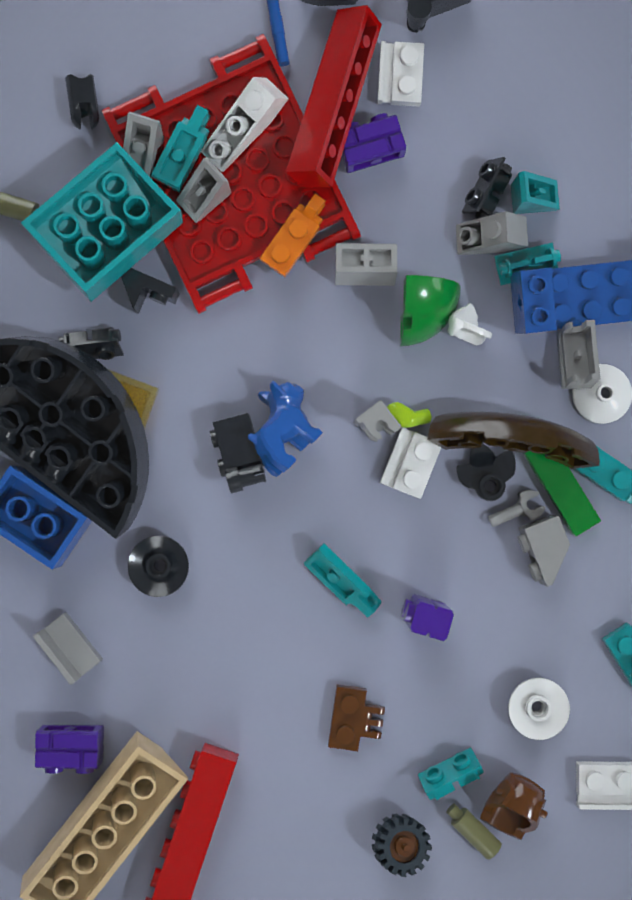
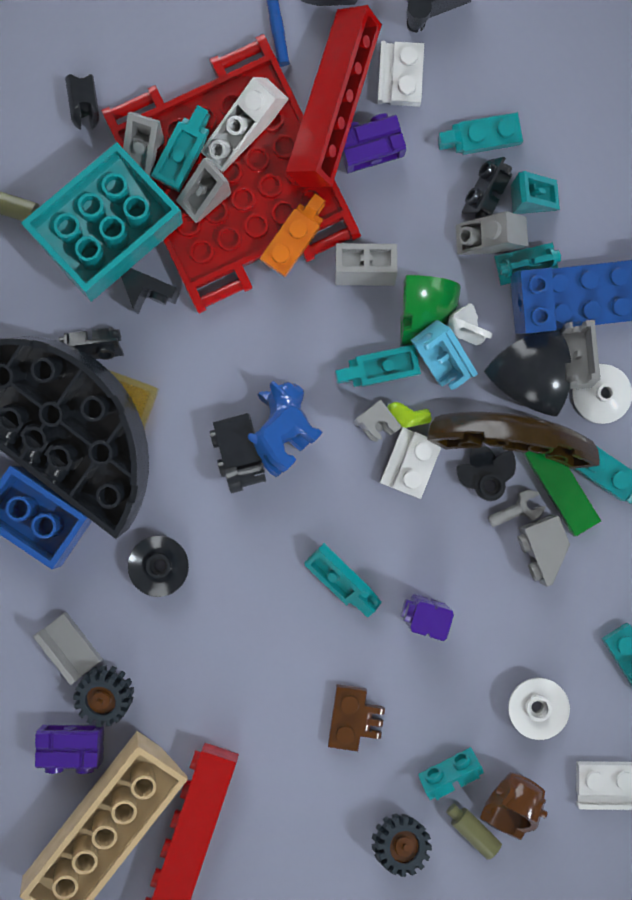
none -> black wheel [73,665,134,727]
none -> teal hinge [335,345,421,387]
none -> medium azure hinge [411,320,478,390]
none -> teal hinge [437,112,523,155]
none -> black brick [484,331,571,417]

